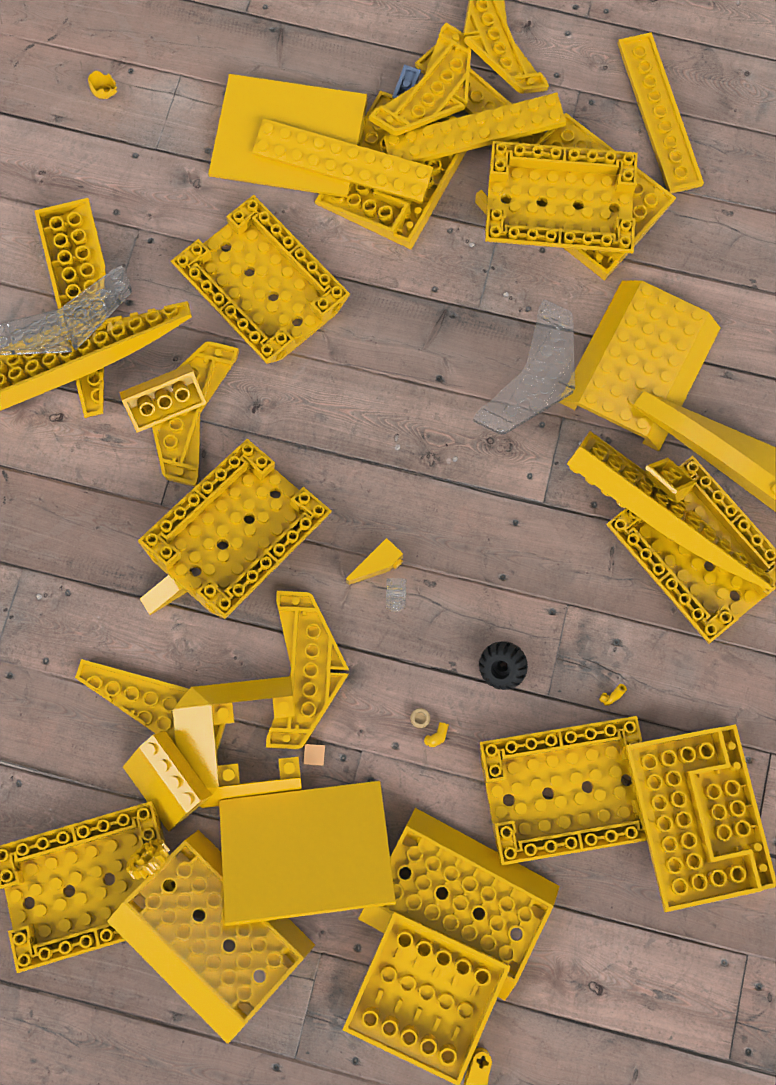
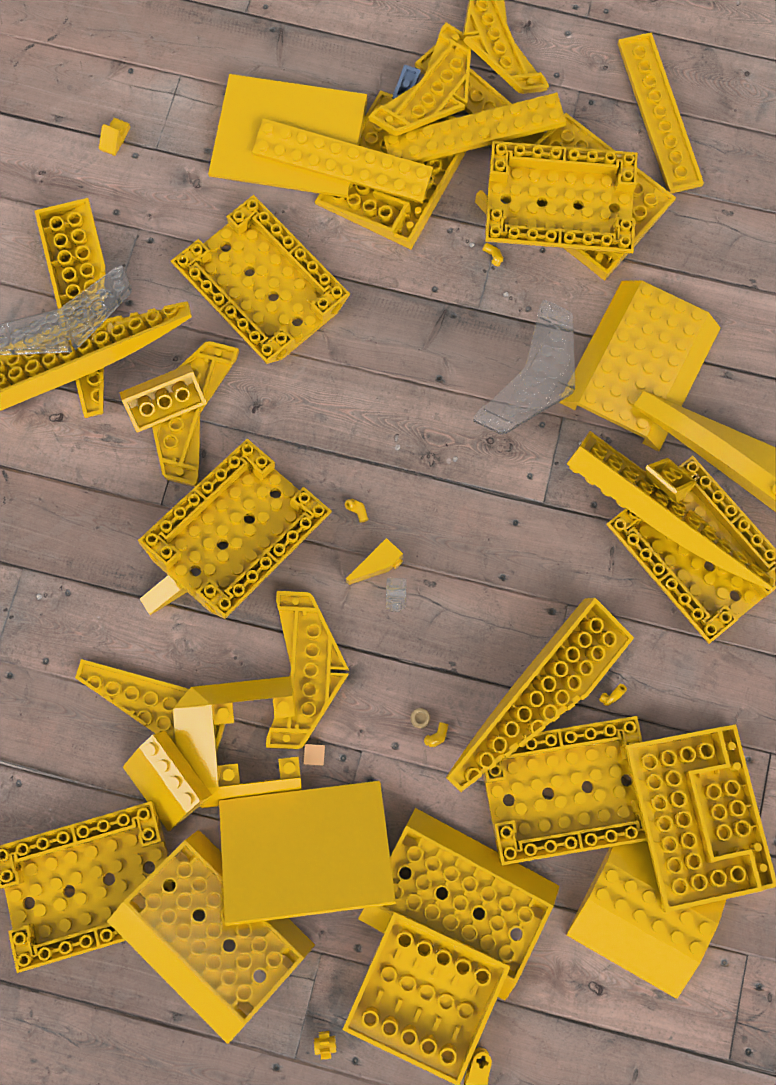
yellow hair [88,71,117,99] -> none
yellow gear [126,839,170,880] -> none
black wheel [479,641,528,690] -> none
none -> yellow slope [99,118,131,156]
none -> yellow gear [314,1031,337,1060]
none -> yellow arm [344,499,369,523]
none -> yellow wedge [446,598,634,792]
none -> yellow arm [483,242,503,267]
none -> yellow slope [566,841,726,999]

